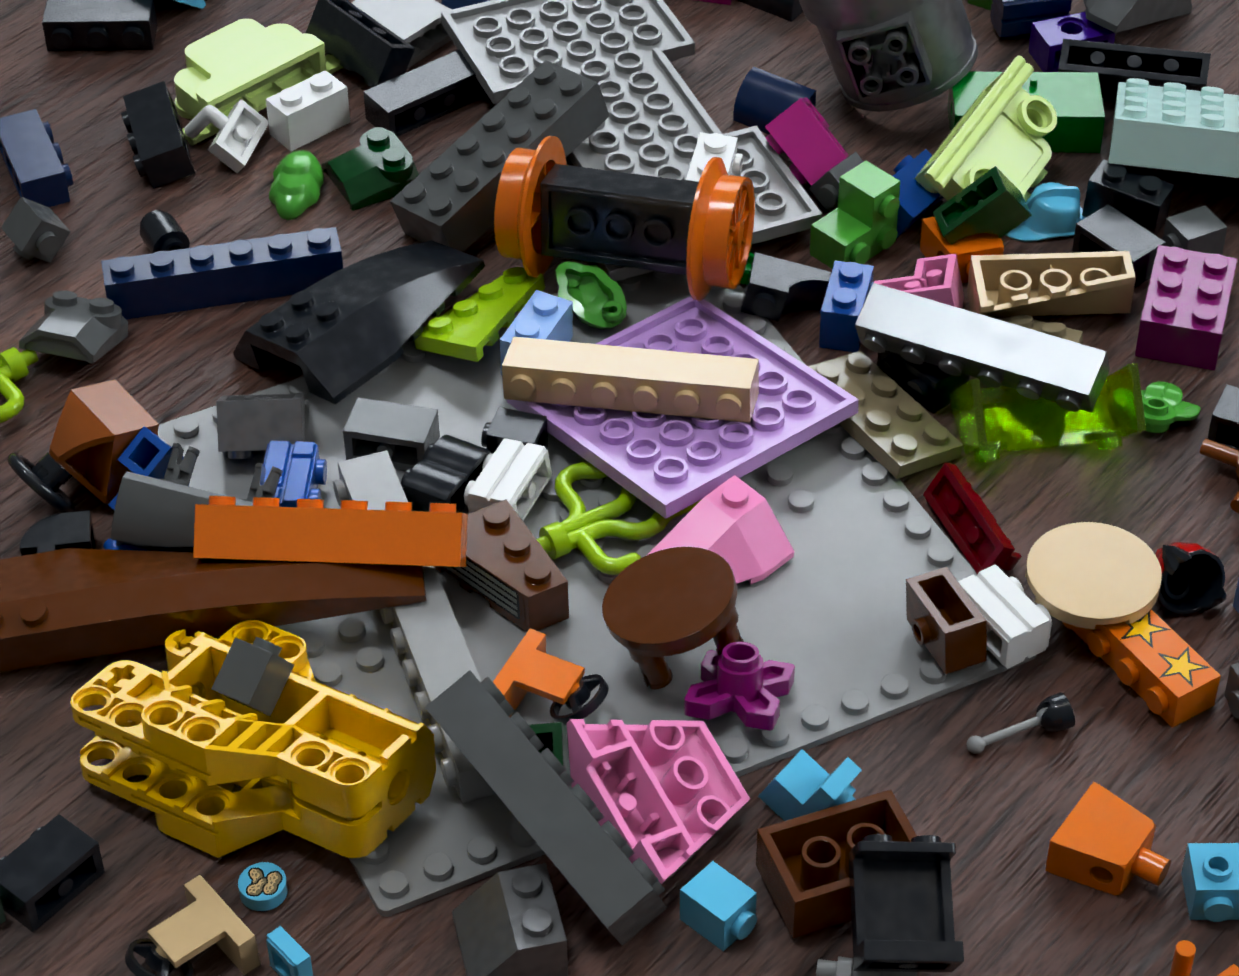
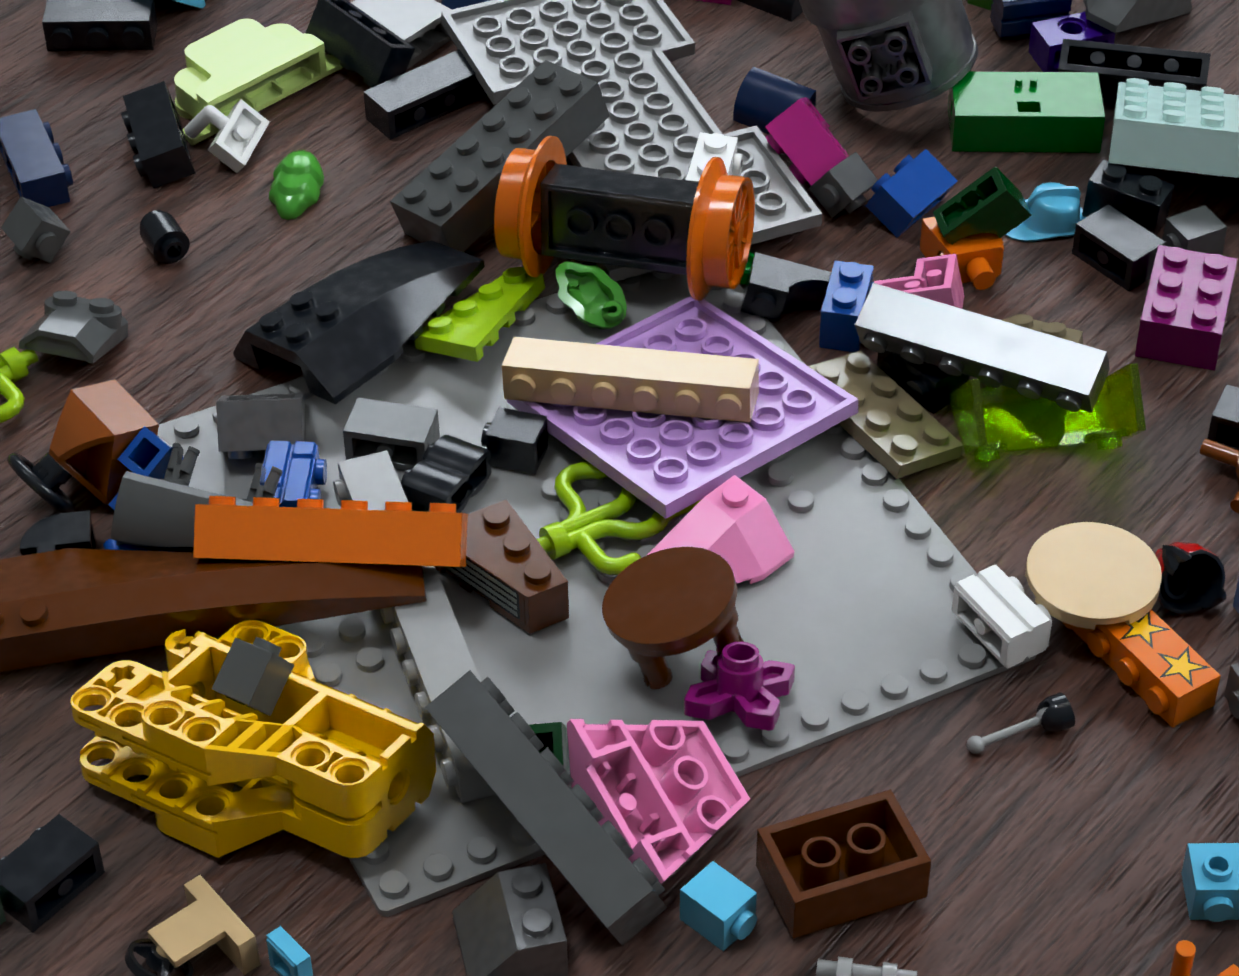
dark blue brick [101,227,343,319] -> none
medium azure tile [238,862,288,911] -> none
white brick [266,70,350,152] -> none
dark green slope [321,127,419,211] -> none
white brick [464,438,552,521] -> none
orange piece [493,628,609,725] -> none
light blue brick [500,290,573,375] -> none
medium azure brick [758,749,862,821] -> none
bright green brick [810,160,901,269] -> none
black panel [848,834,964,972] -> none
reddish brown brick [906,566,987,674] -> none
yellowish green brick [914,55,1057,202] -> none
dark red plate [923,463,1022,575] -> none
tan wedge [967,251,1136,318] -> none
orange torso [1045,781,1171,896] -> none
bright green plate [1119,381,1201,433] -> none

